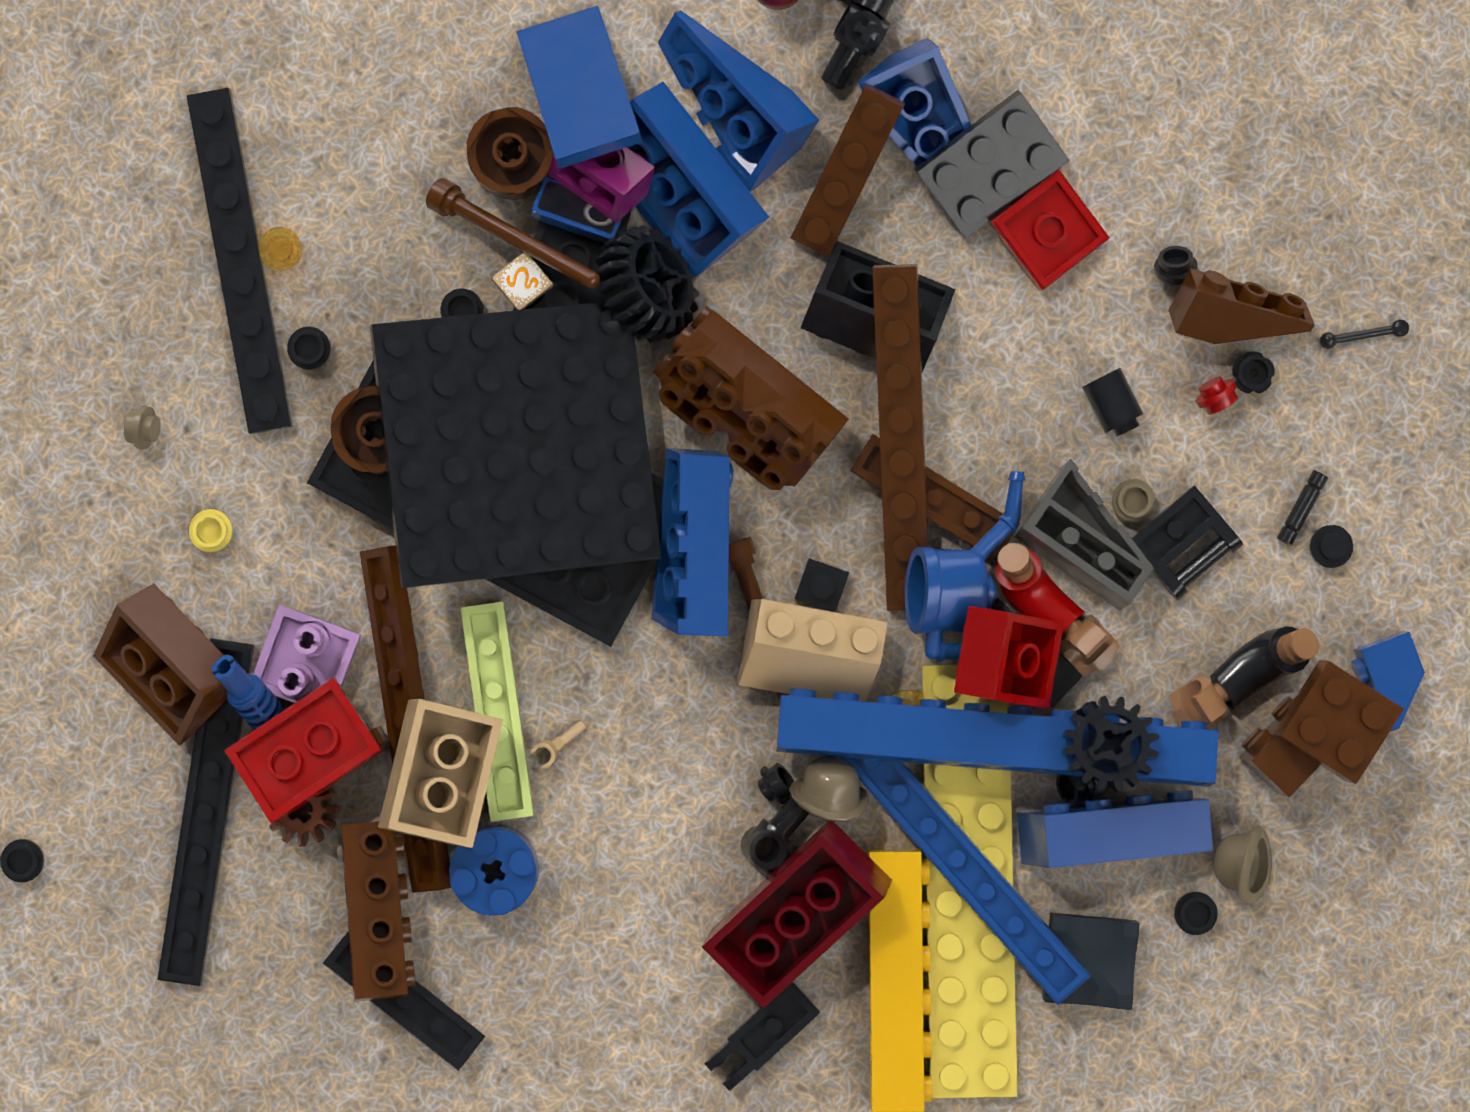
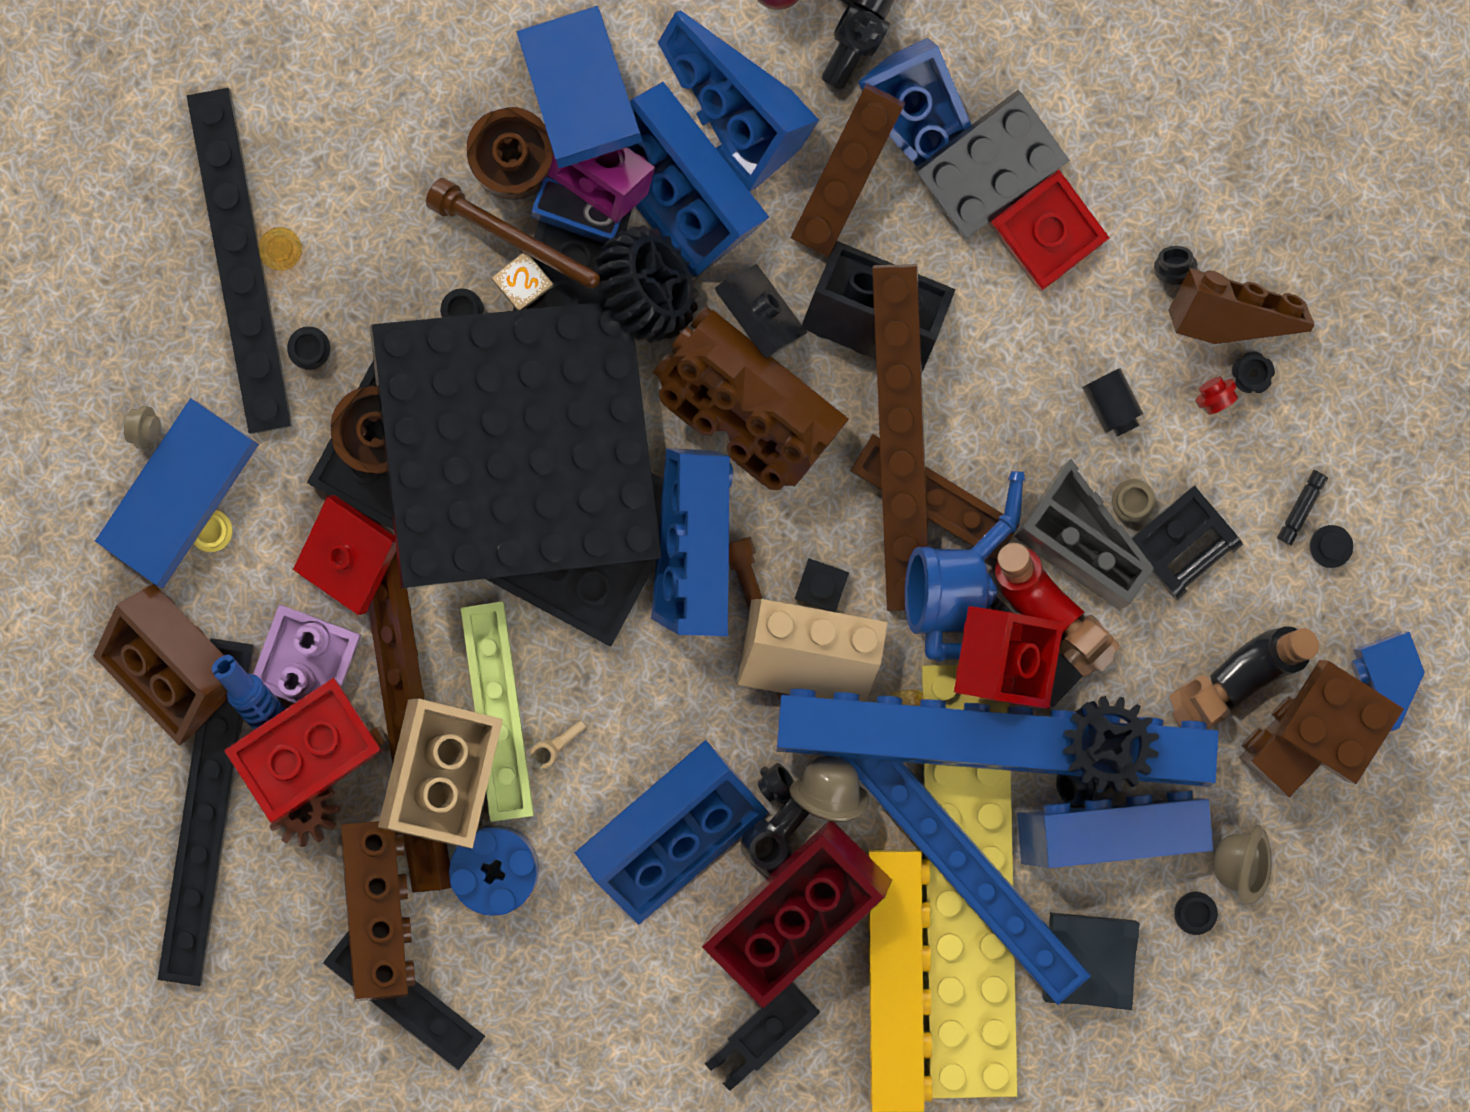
black plate [0,839,45,883] -> none
black hinge [1320,319,1409,349] -> none
none -> blue tile [95,398,259,588]
none -> red plate [293,495,396,615]
none -> blue slope [574,740,769,925]
none -> black plate [715,264,808,358]

